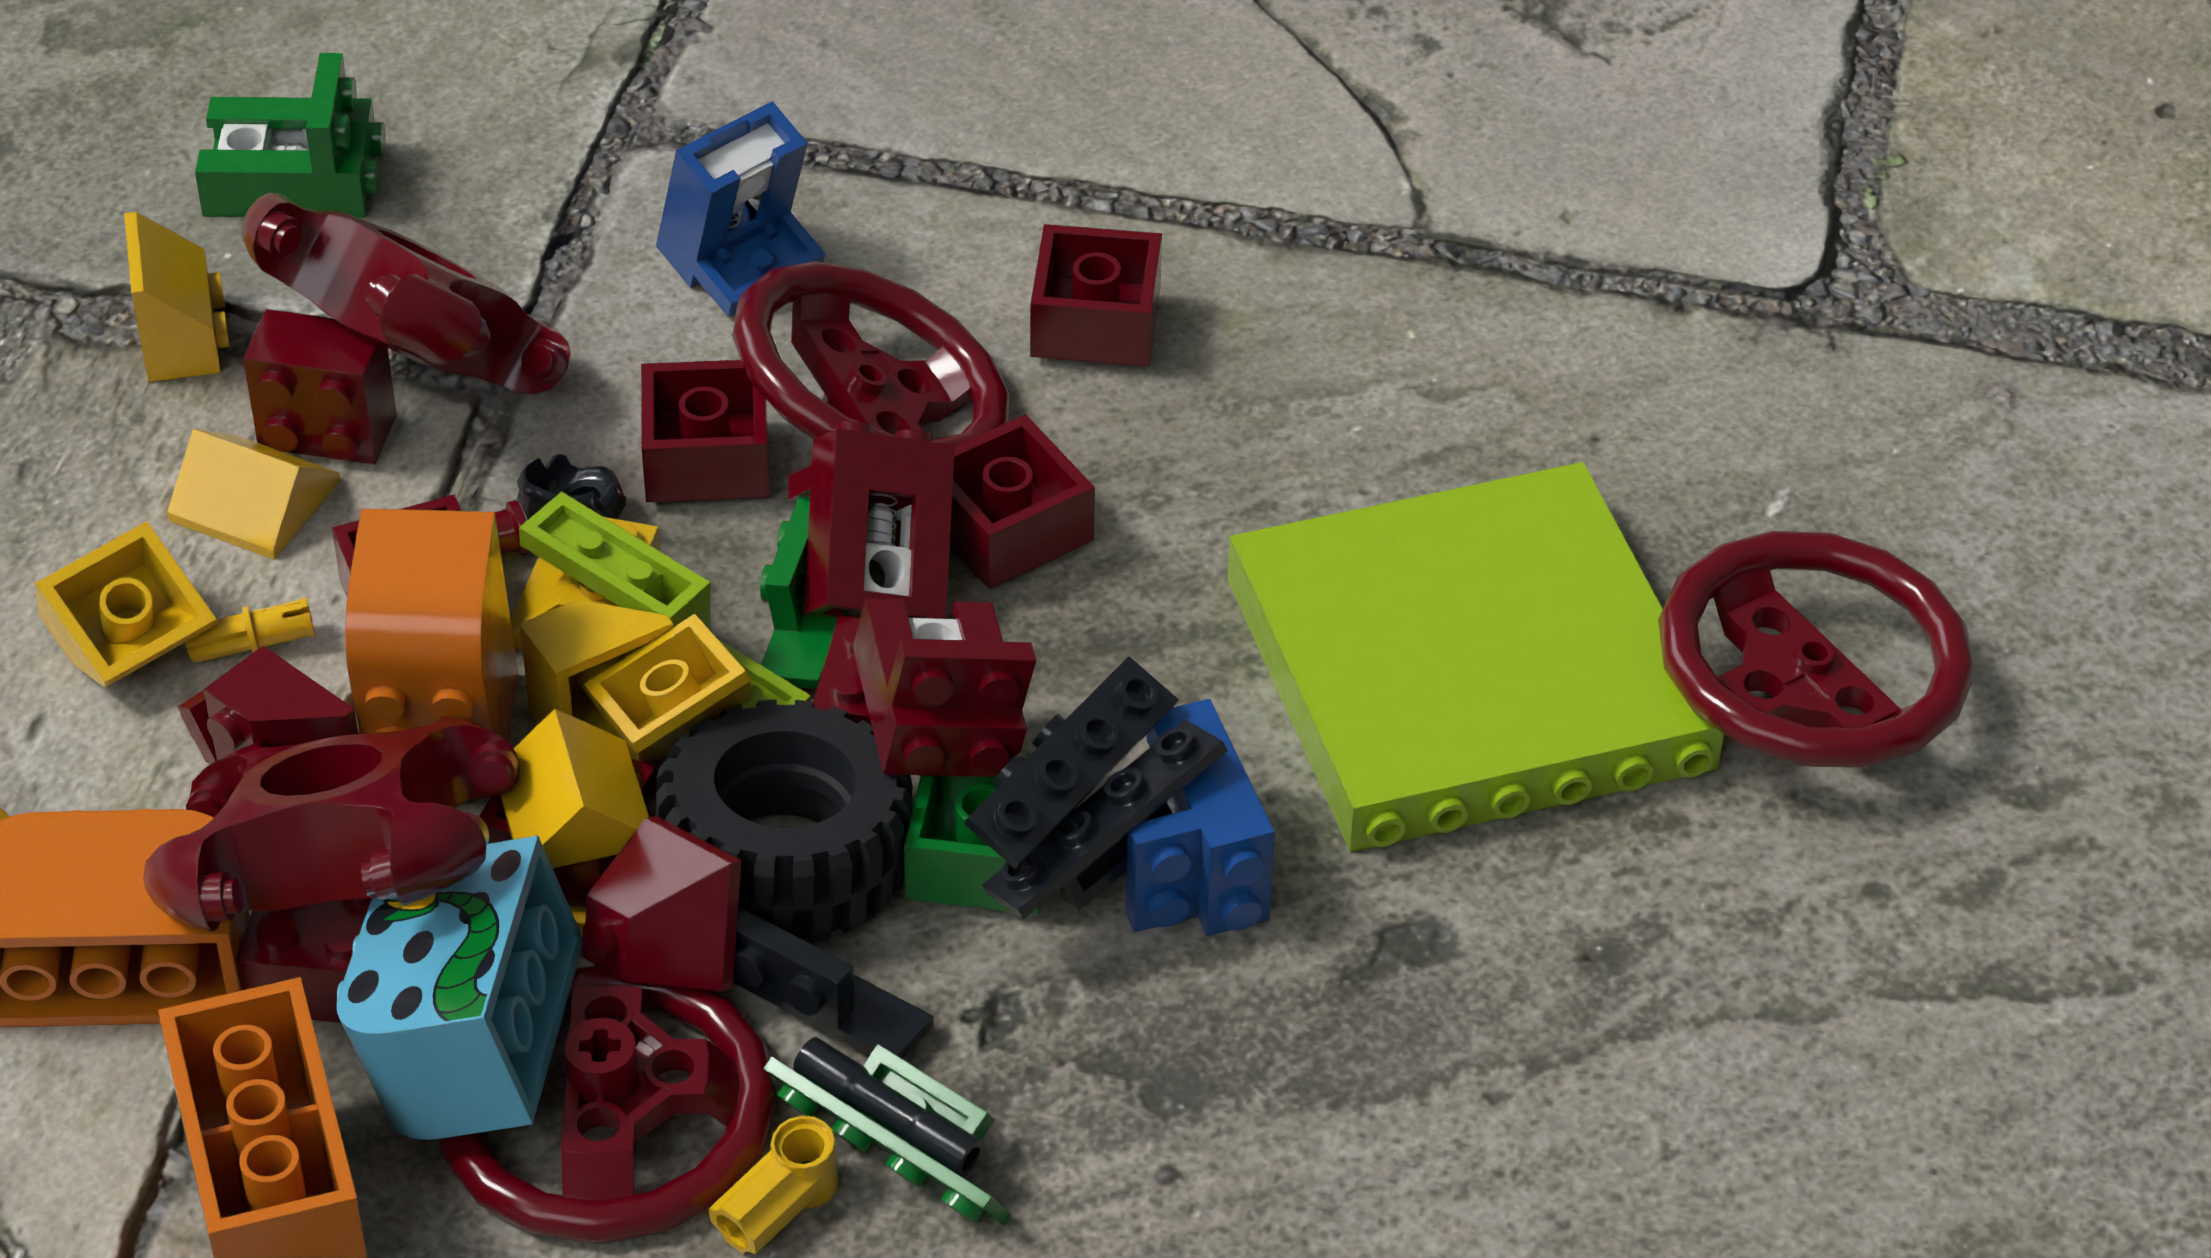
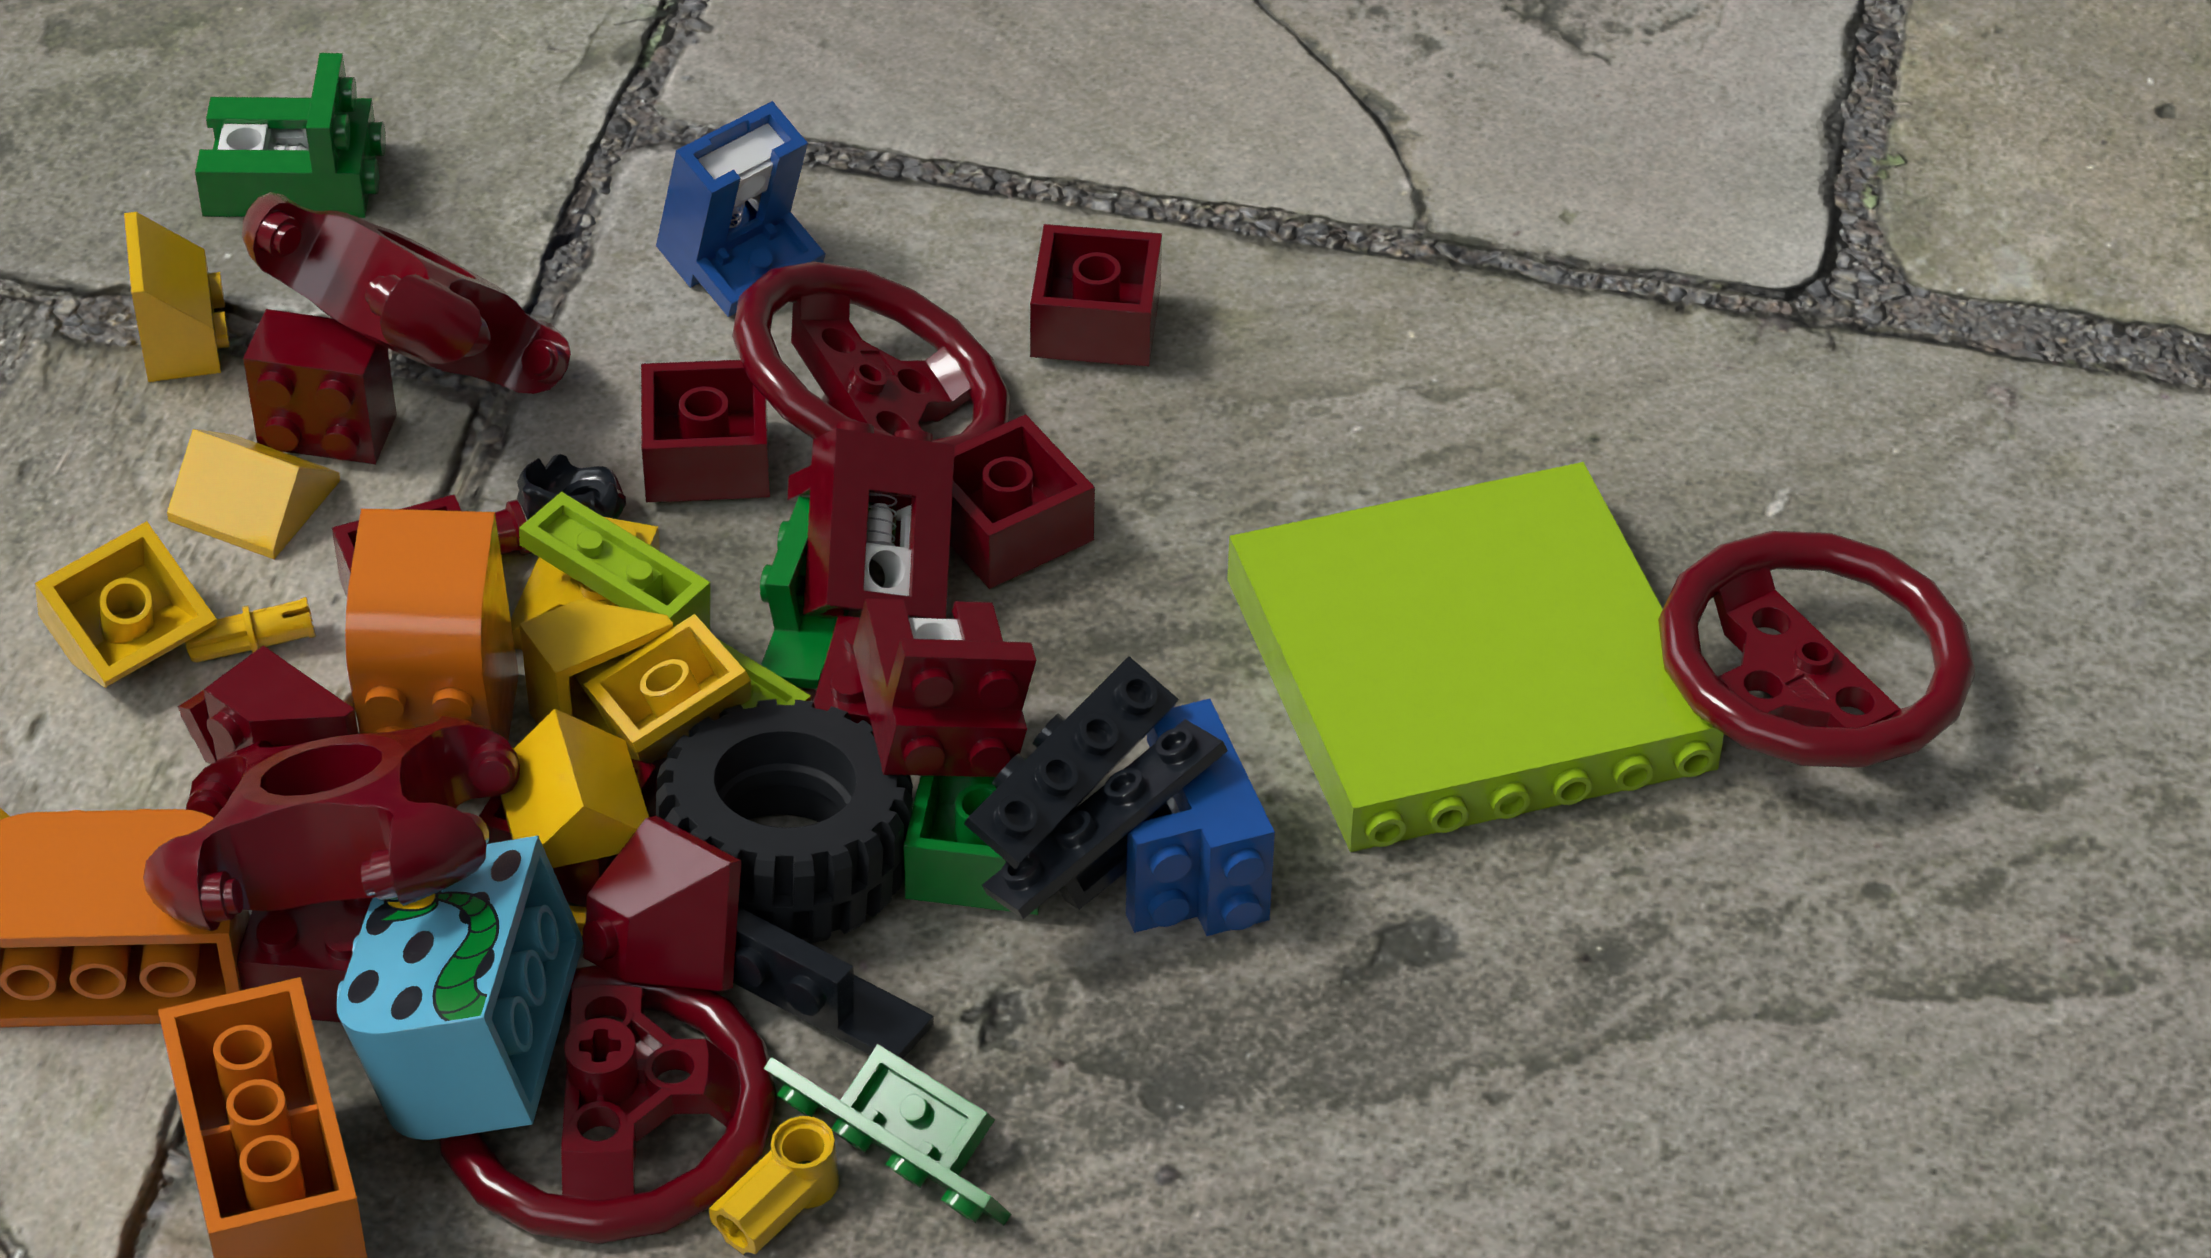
black piece [793,1037,984,1178] -> none

